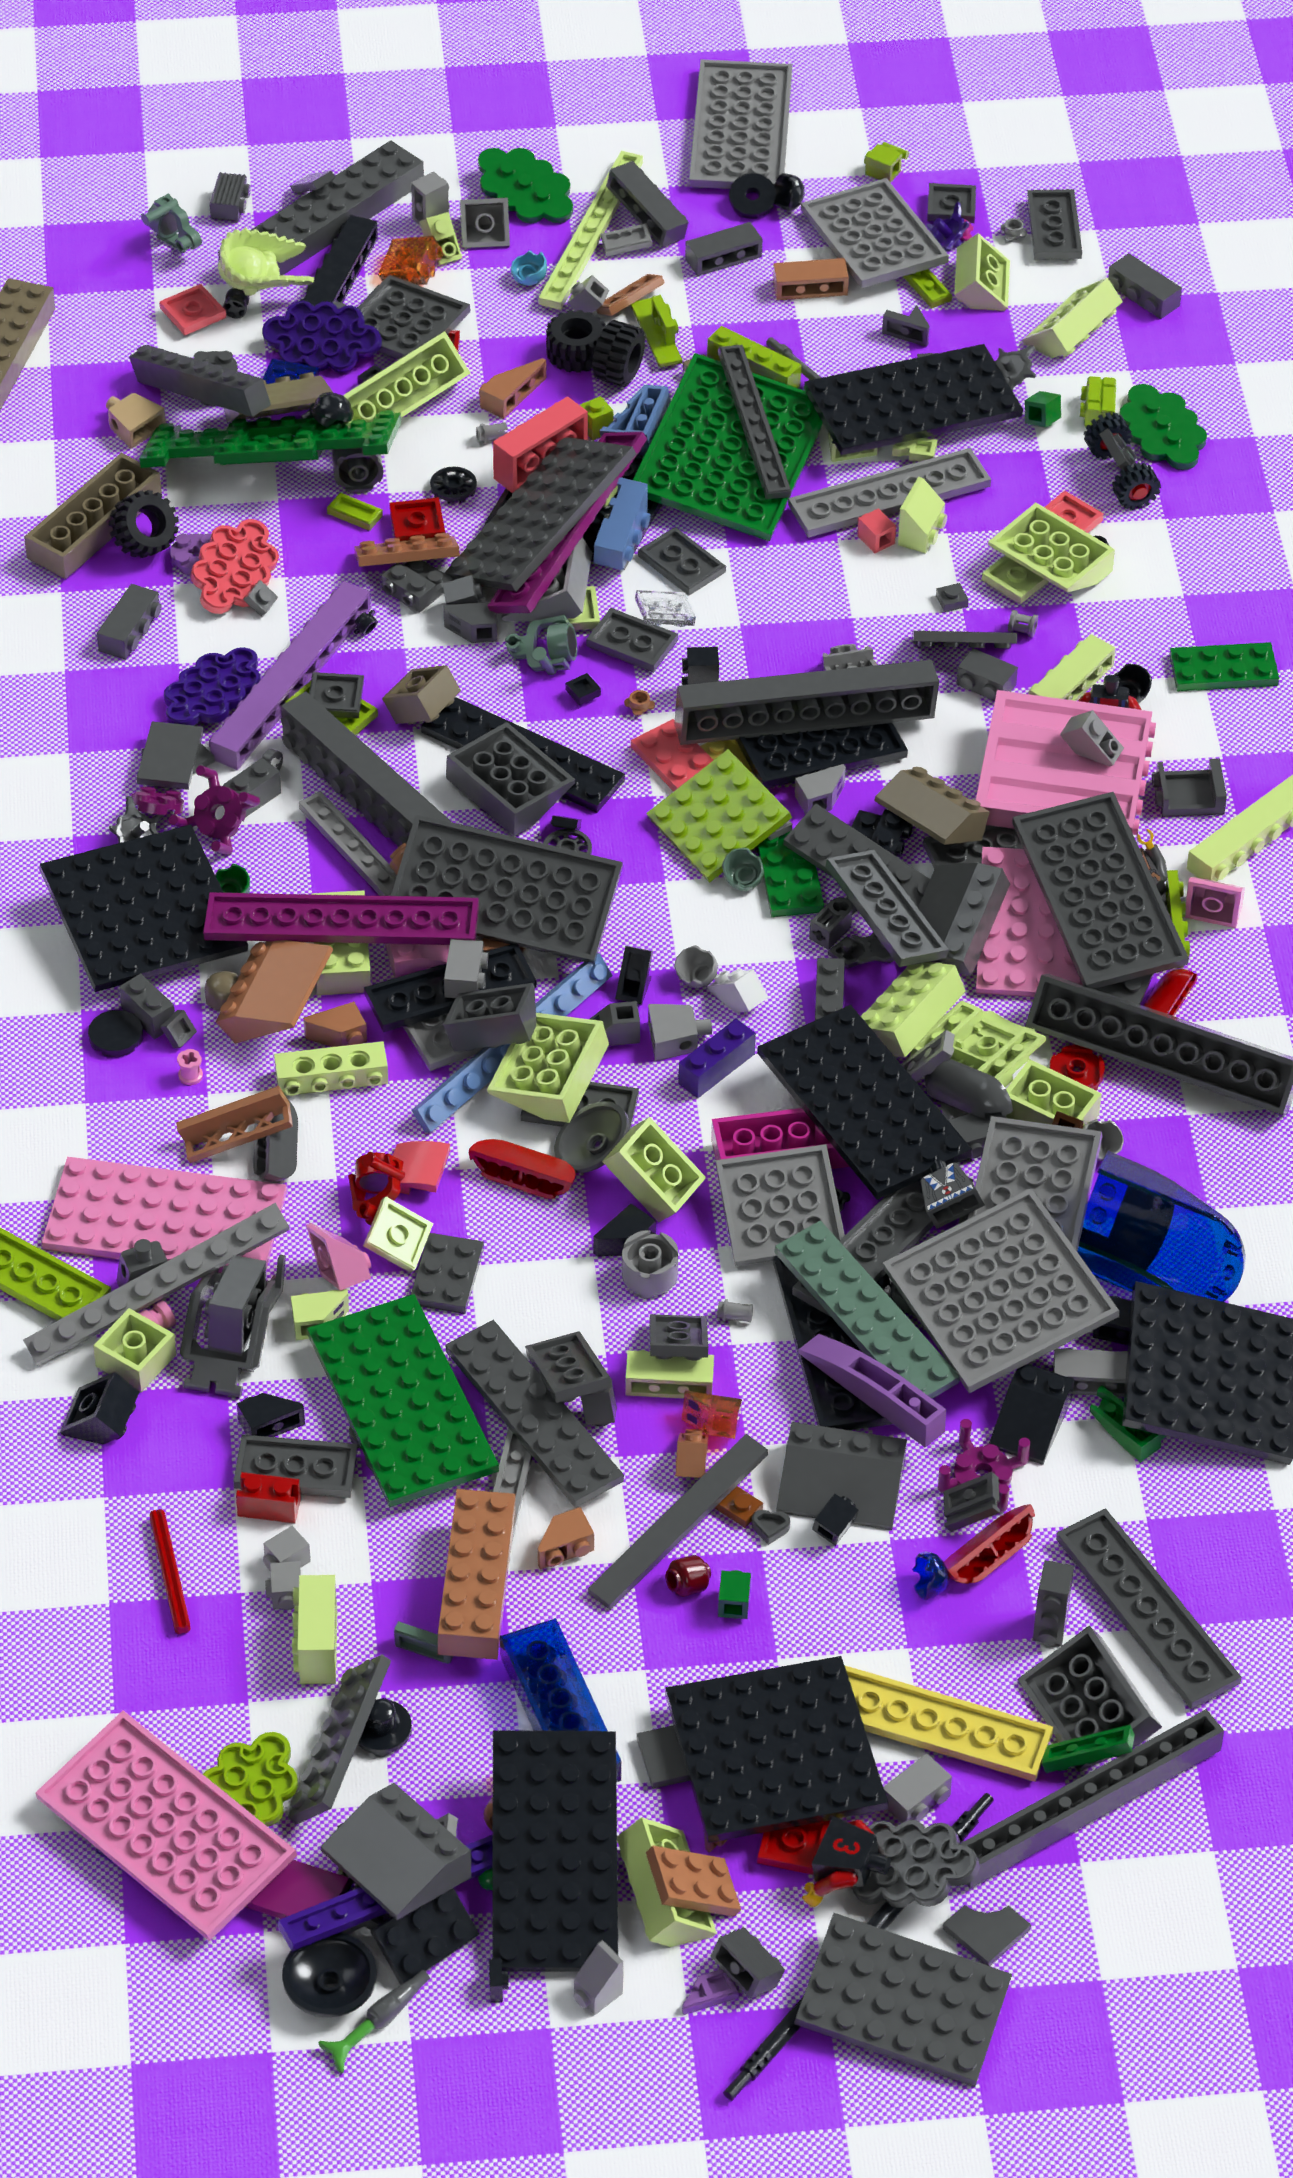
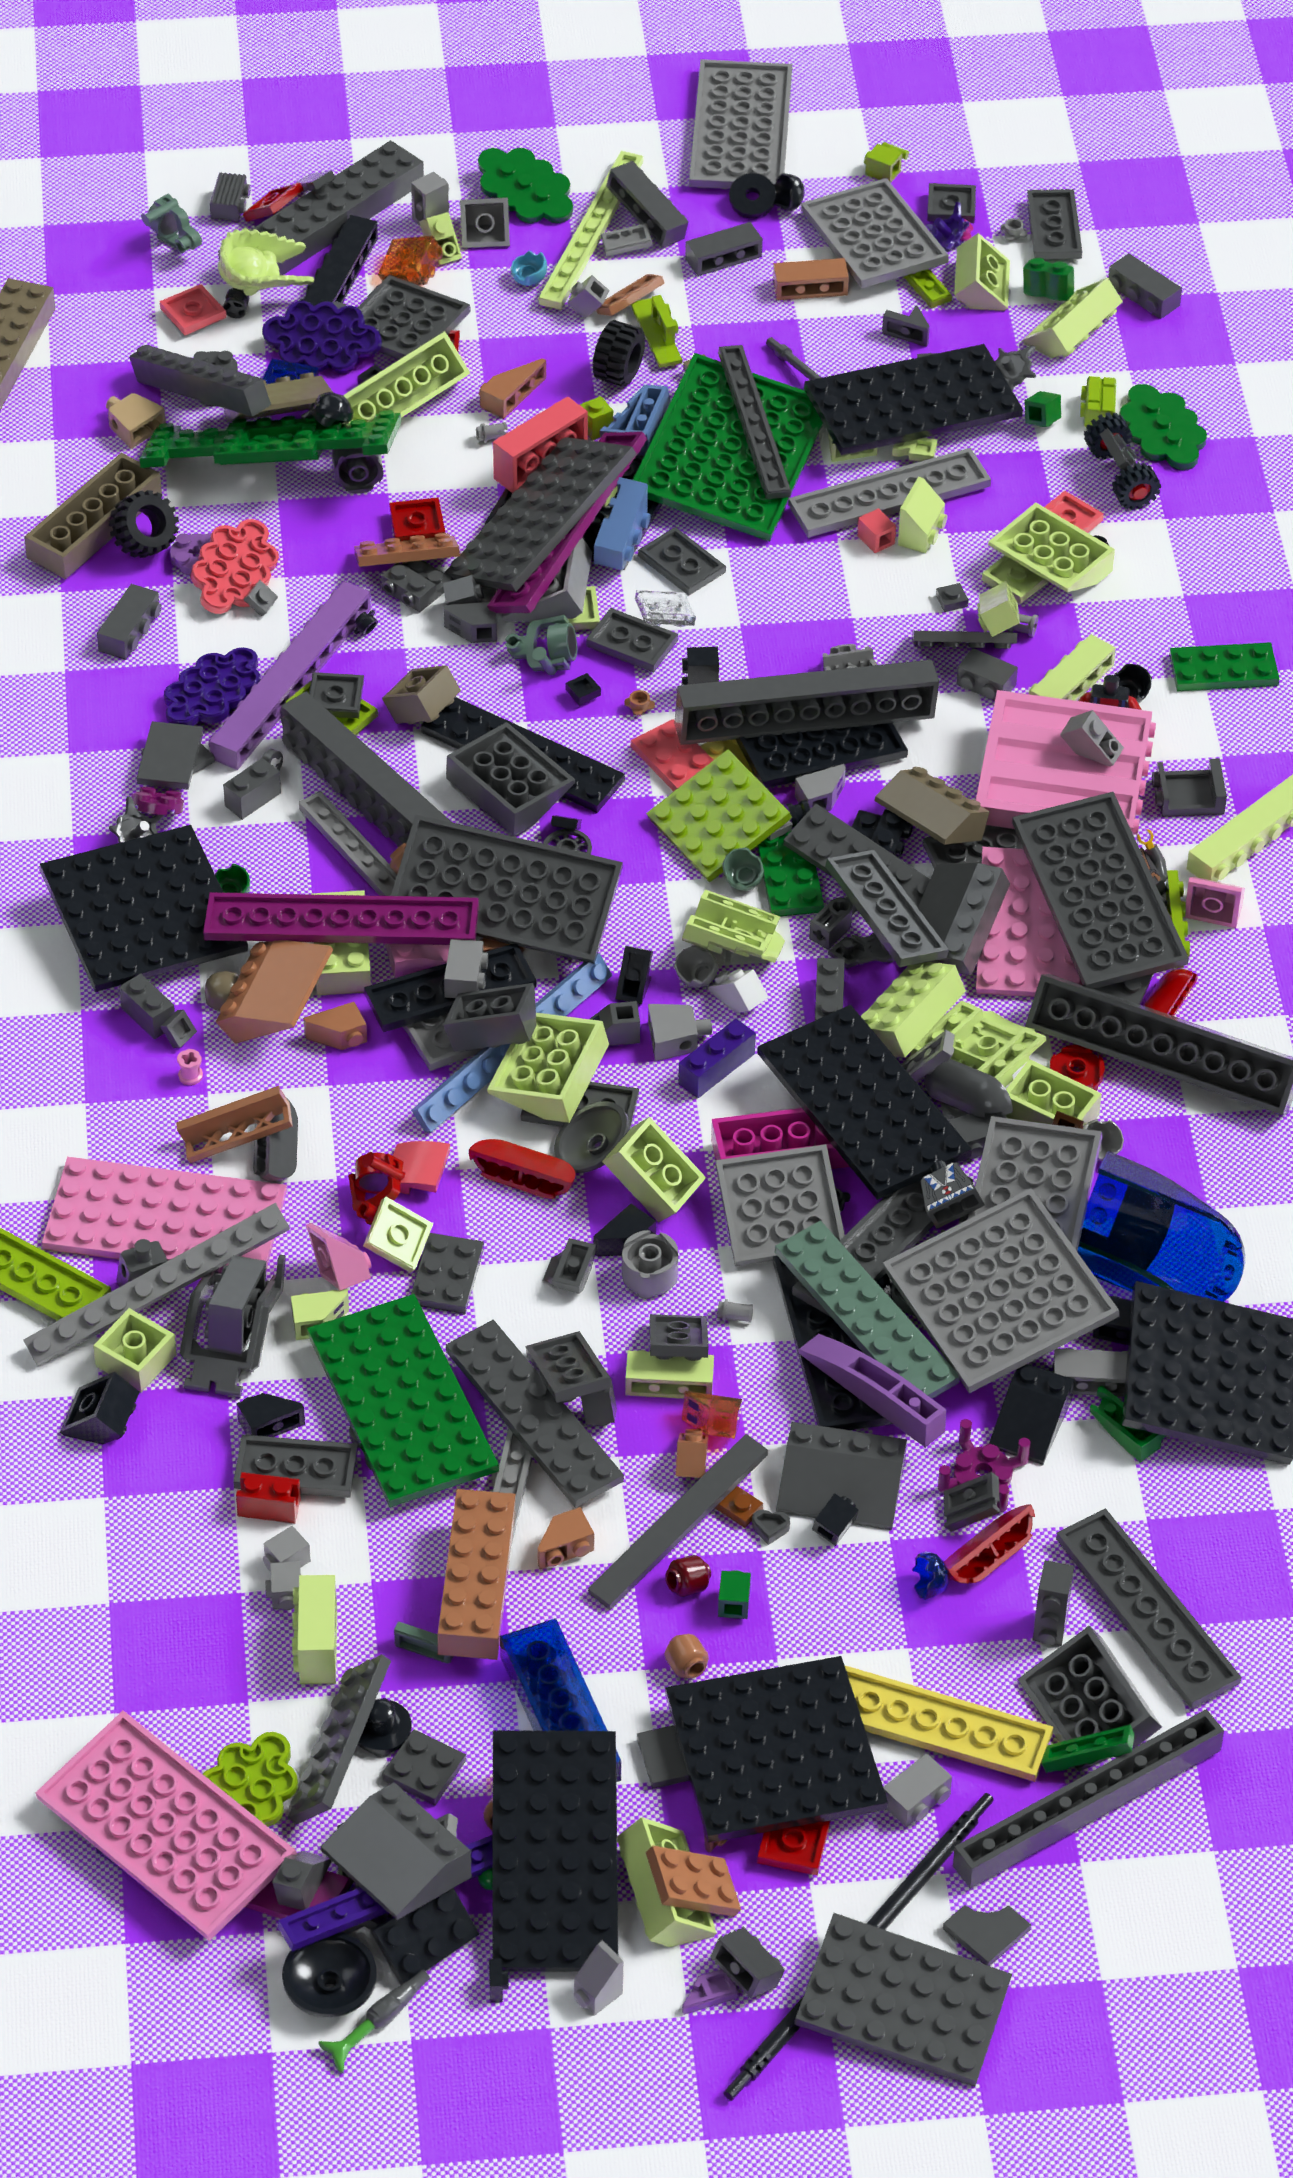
black tile [88,1010,143,1057] -> none
bright pink wheel [139,1300,176,1329] -> none
red axle [149,1509,191,1634] -> none
magenta plate [168,765,260,856] -> none
yellowish green brick [274,1041,388,1096] -> none
lime tile [327,493,383,531] -> none
black wheel [430,466,477,504] -> none
black tyre [546,310,606,373] -> none
lime brick [707,325,802,388] -> none
black torso [802,1817,891,1907] -> none
dark grey plate [851,1820,980,1908] -> none
none -> red tile [242,182,304,222]
none -> dark grey slope [272,1851,332,1910]
none -> dark grey plate [382,1729,466,1806]
none -> dark grey slope [542,1238,596,1294]
none -> nougat head [664,1634,709,1679]
none -> yellowish green slope [682,889,785,963]
none -> black wheel [784,800,810,829]
none -> yellowish green brick [977,581,1020,637]
none -> green brick [1023,258,1074,301]

